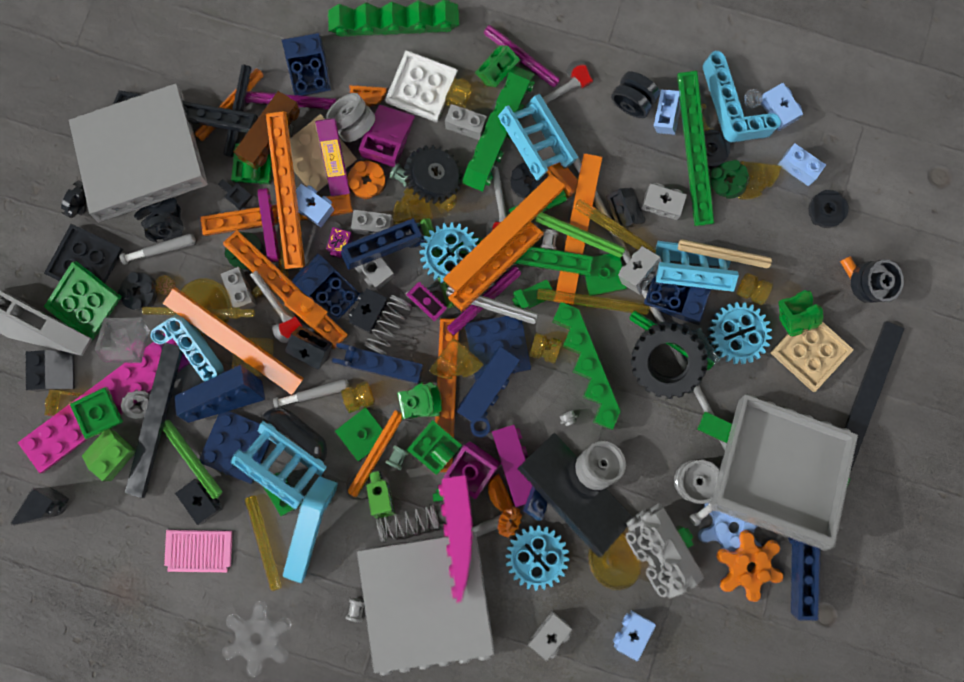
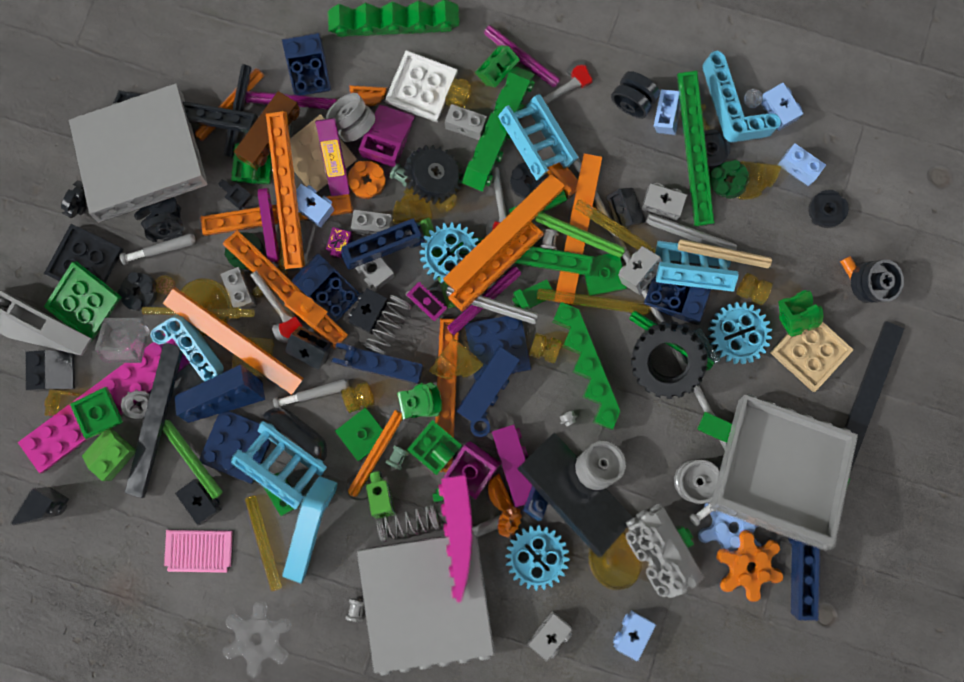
none -> light grey axle [646,214,737,250]

